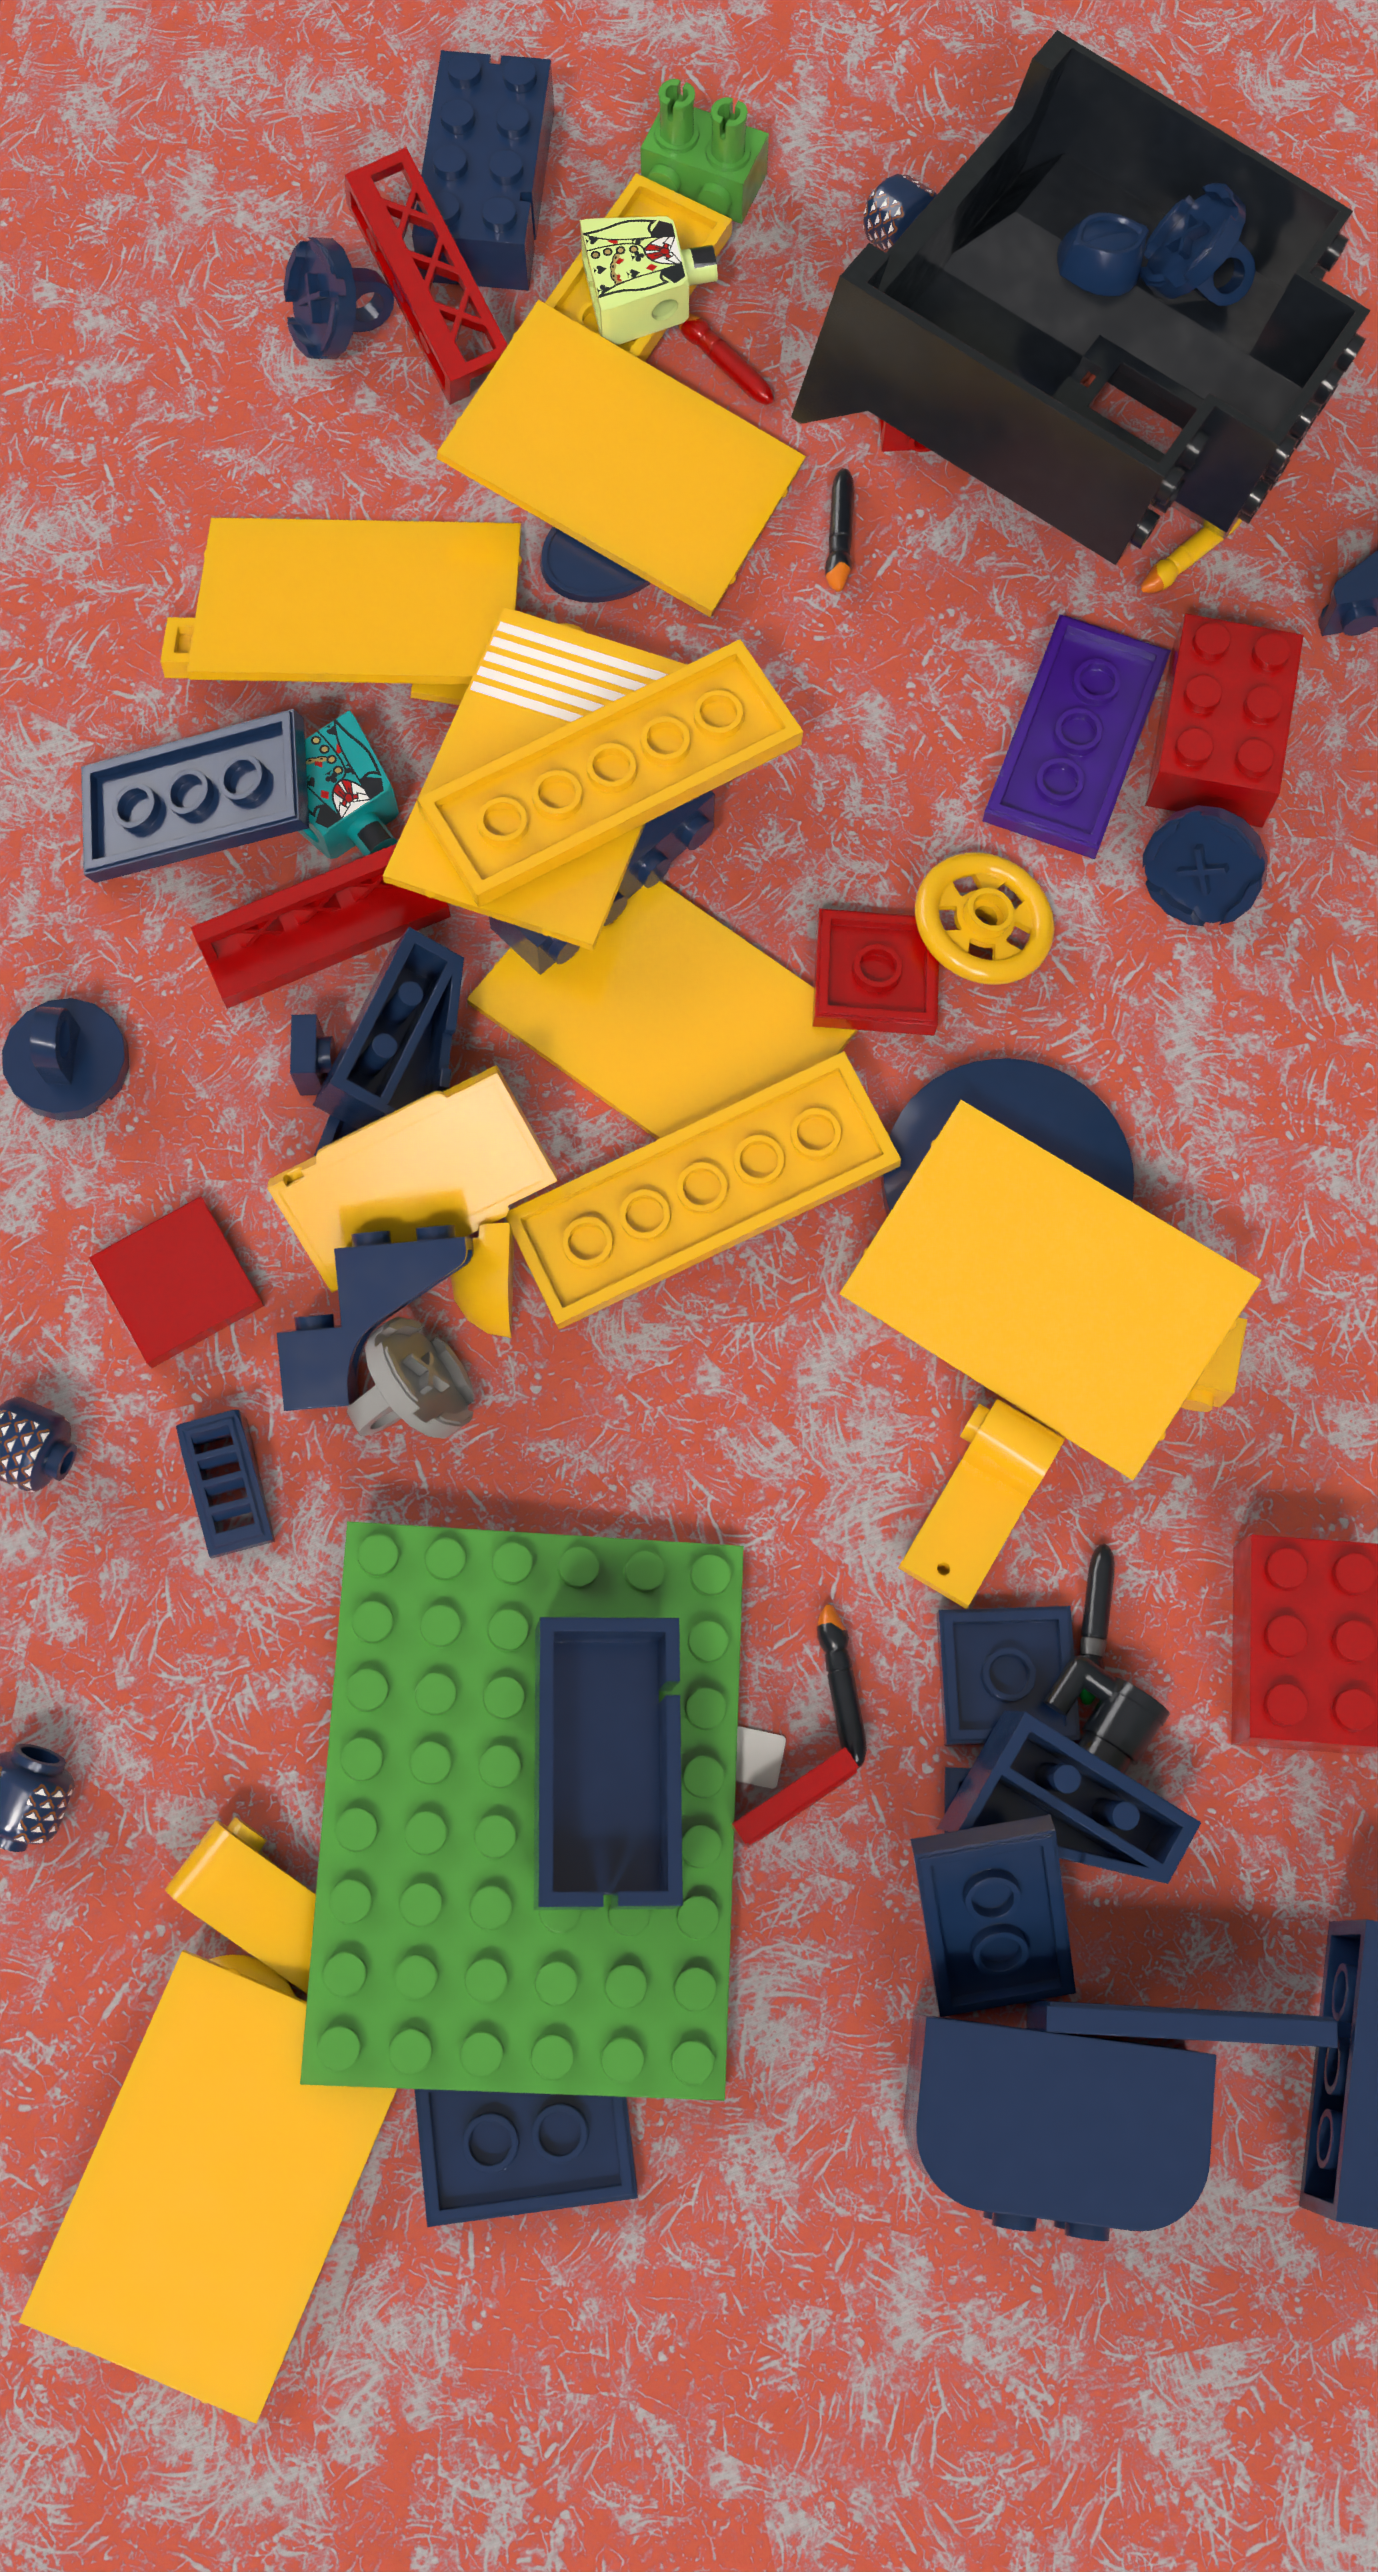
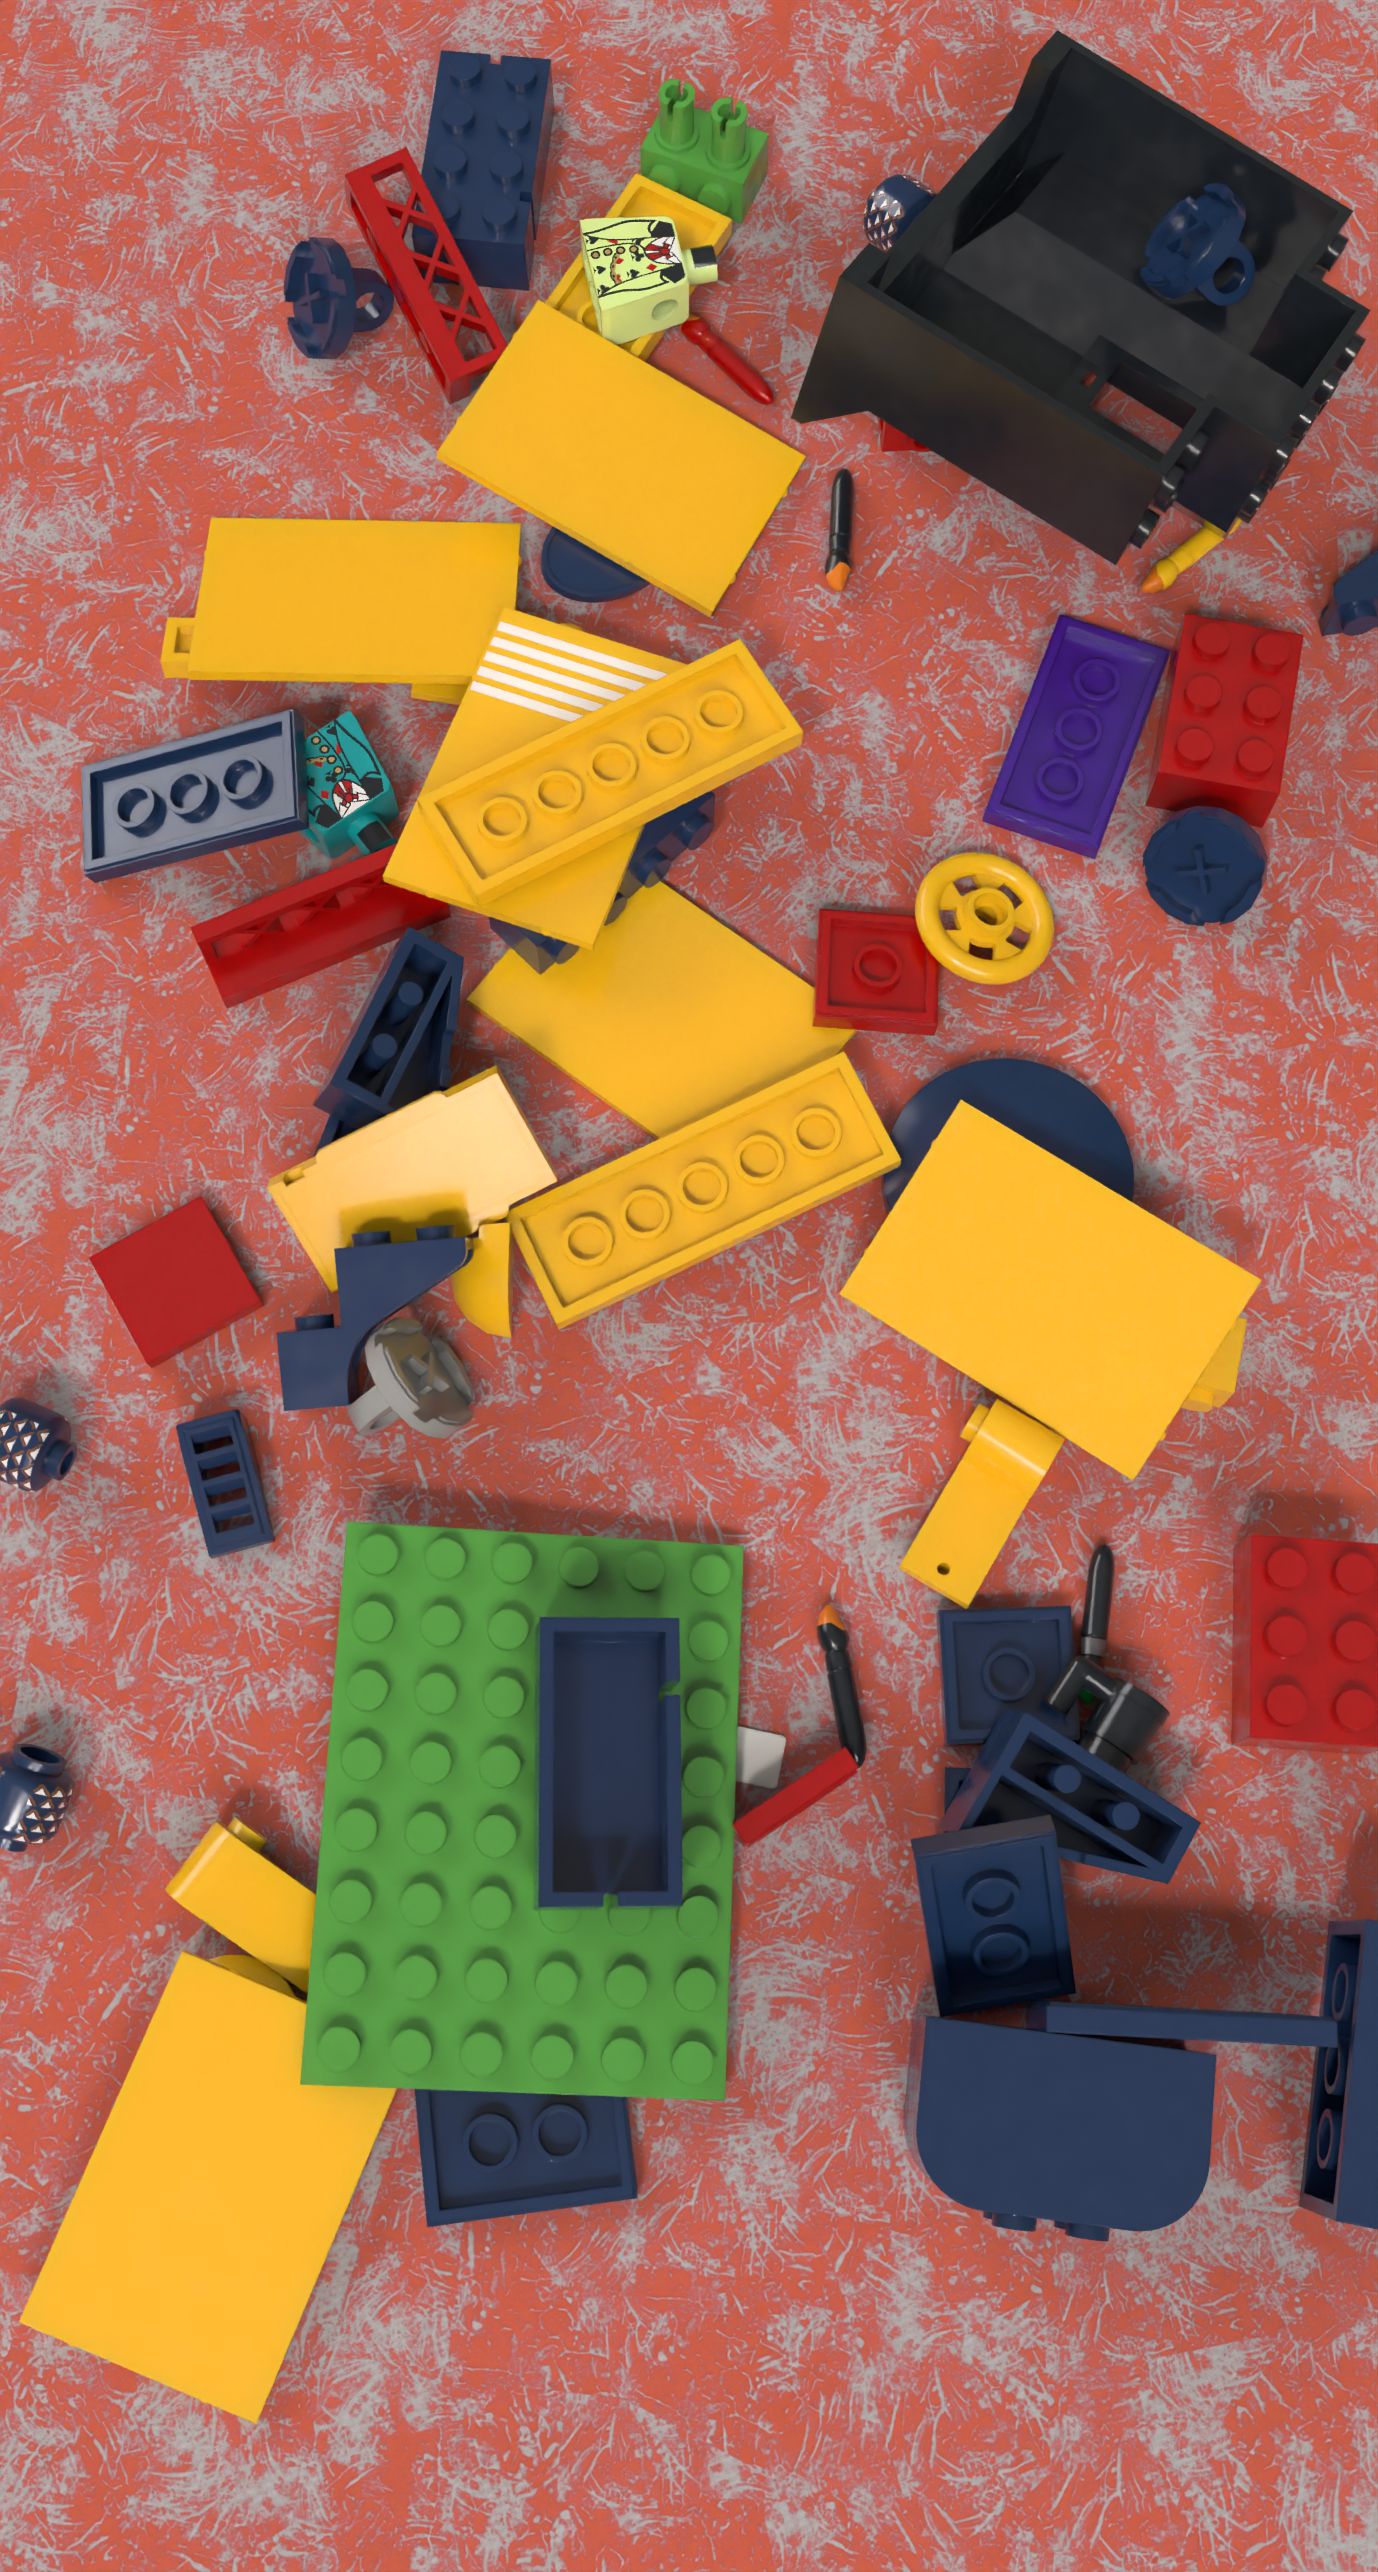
dark blue tile [2,998,129,1121] -> none
dark blue plate [290,1014,336,1096] -> none
dark blue hat [1057,213,1149,296] -> none

